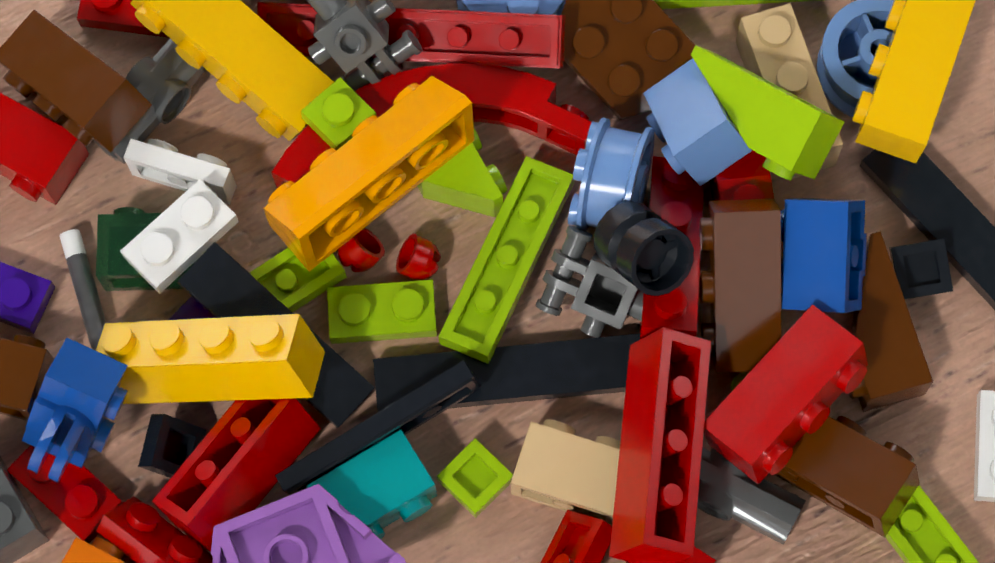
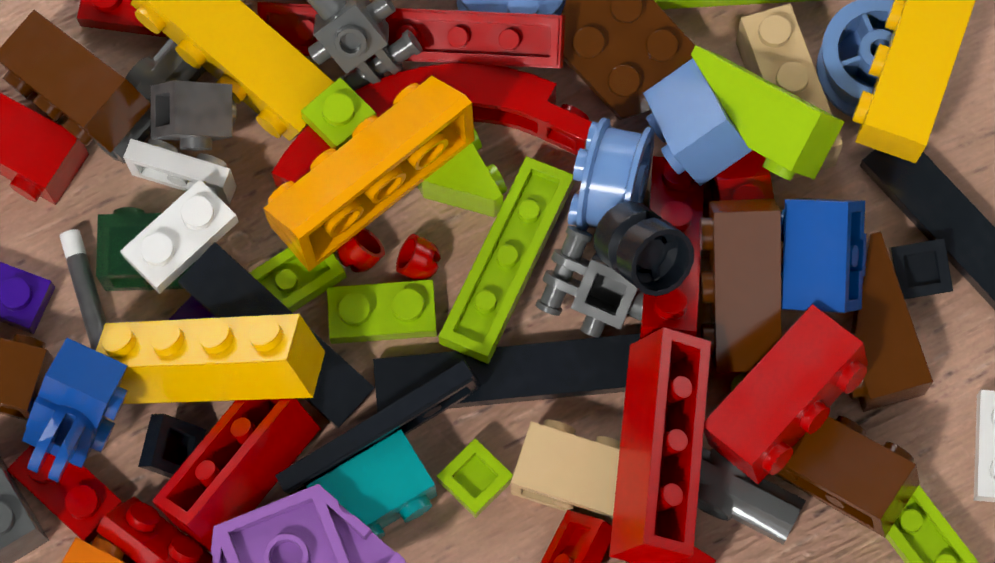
none -> flat silver brick [151,80,237,151]

